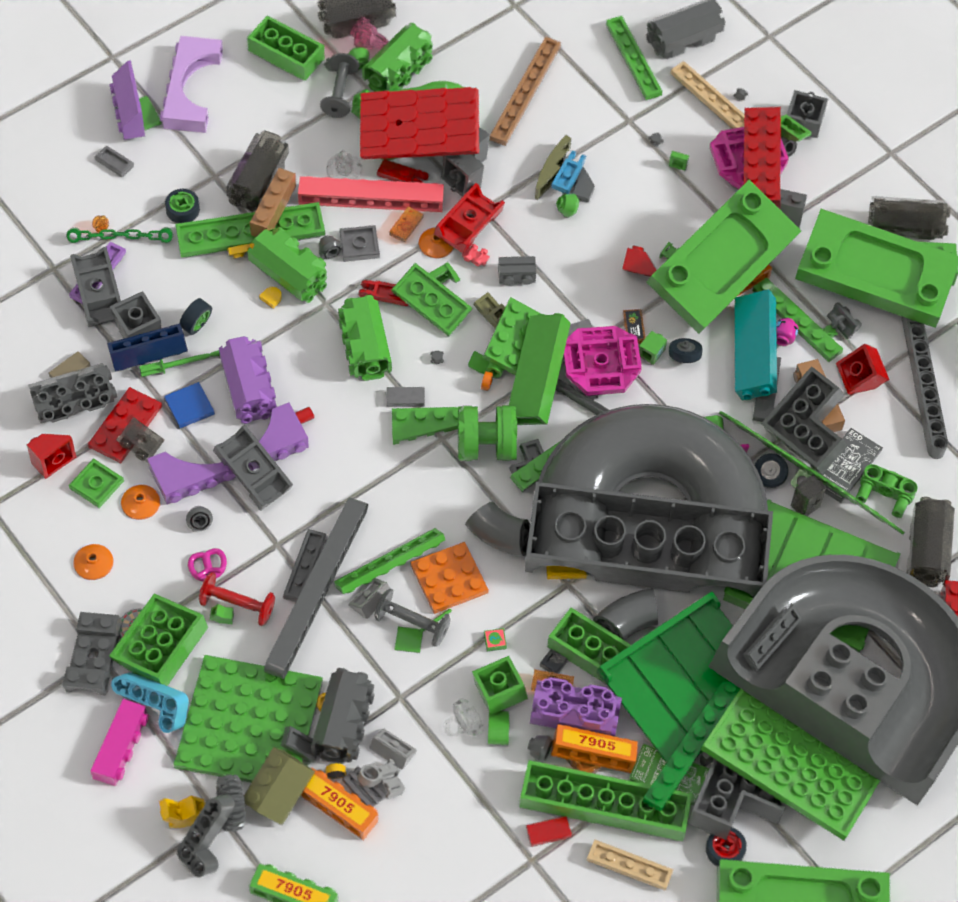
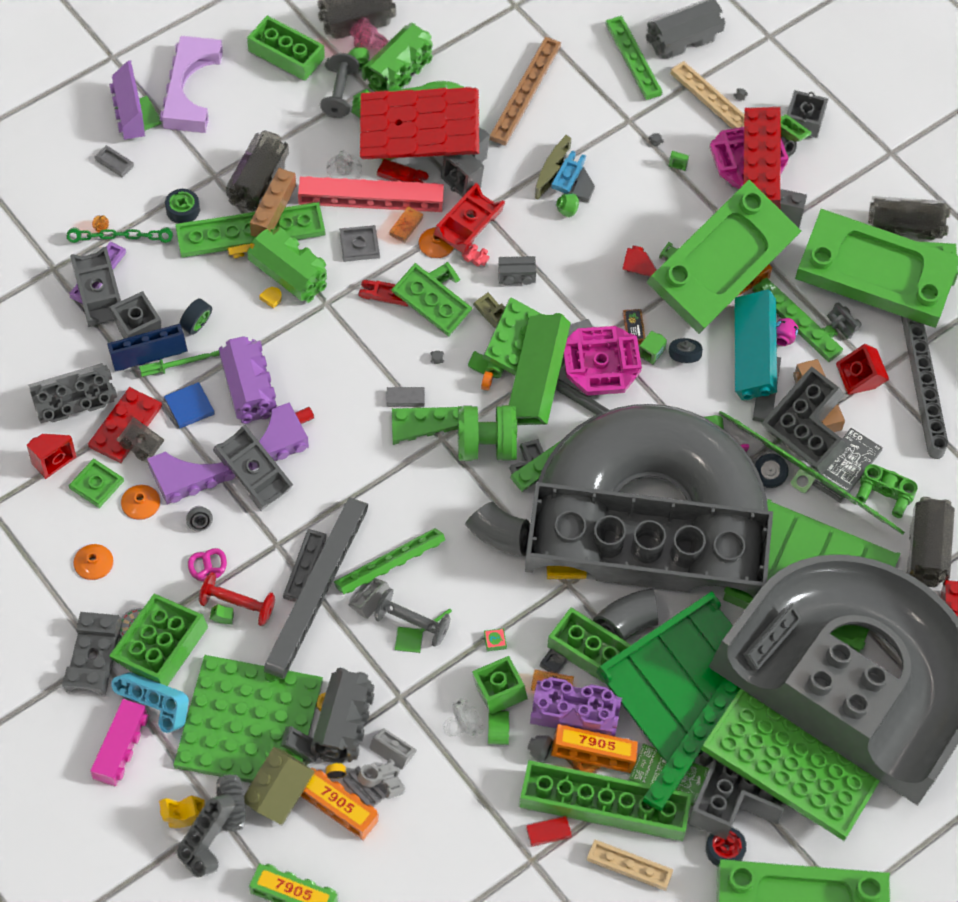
dark tan tile [49,351,91,378] -> none
dark grey cone [318,235,342,259] -> none
bright green brick [338,295,392,381] -> none
orange plate [411,542,489,614] -> none
clear smoke brick [790,474,826,516] -> none

